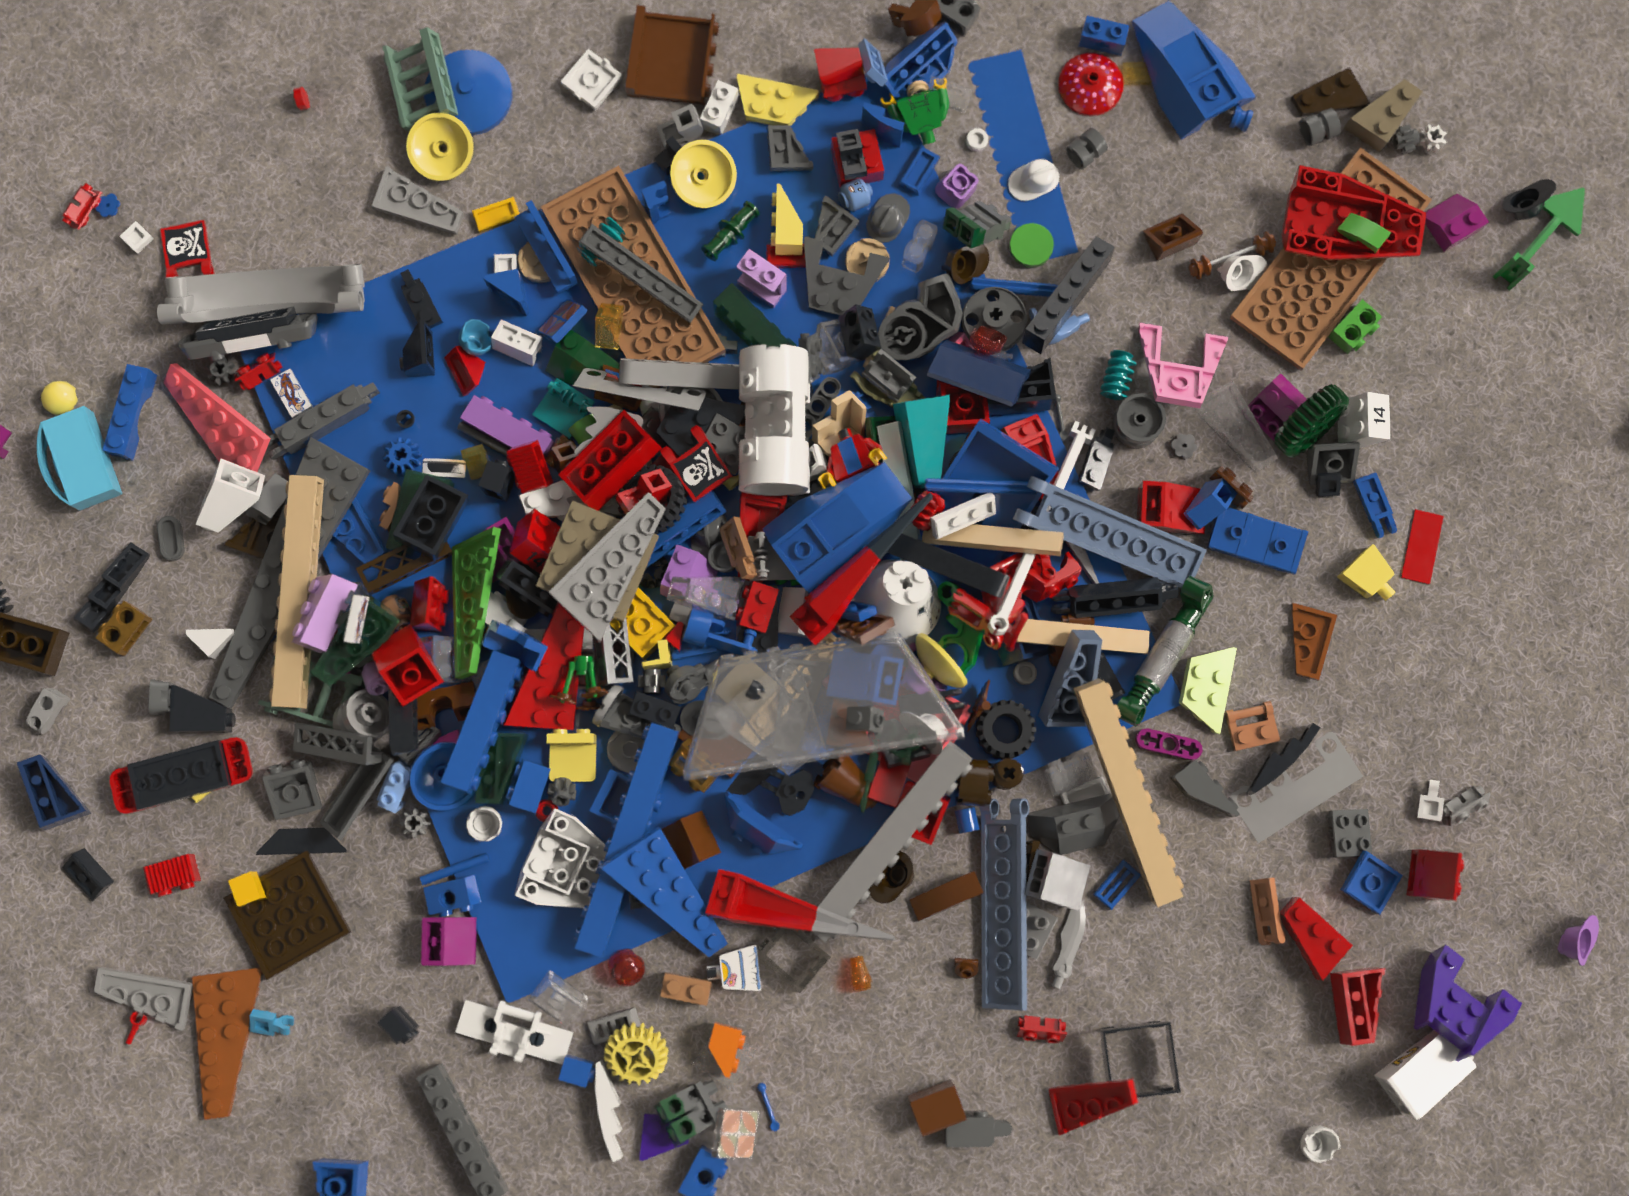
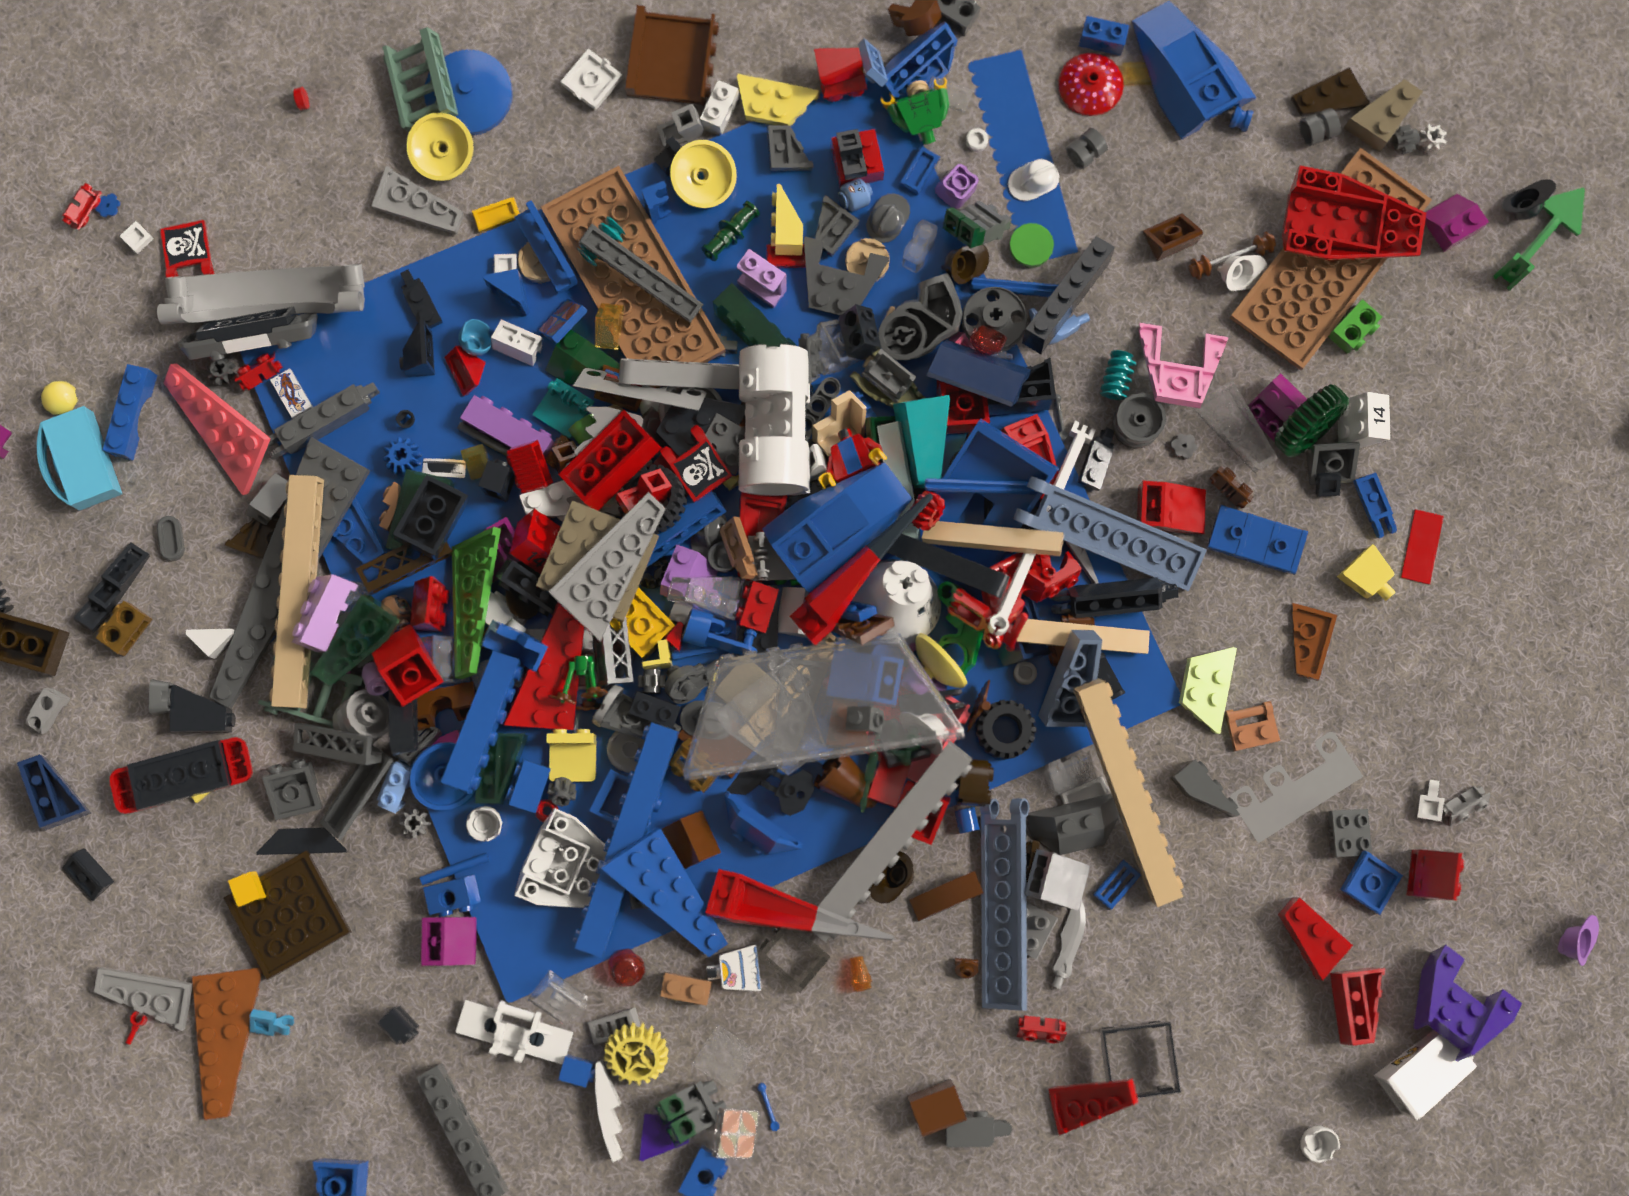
red brick [143,854,201,898] -> none
white slope [196,459,265,532] -> none
white tile [344,595,369,643] -> none
orange slope [708,1022,746,1078] -> none
black hinge [745,679,765,700] -> none
blue slope [861,102,904,148] -> none
white tile [931,493,996,539] -> none
dark brown piece [992,758,1024,790] -> none
piece [1117,576,1214,727] -> none
magenta beam [1135,728,1203,760] -> none
blue slope [1184,478,1237,530] -> none
black slope [1246,723,1321,795] -> none
nougat plate [1250,878,1286,945] -> none
bright green slope [1337,213,1391,252] -> none

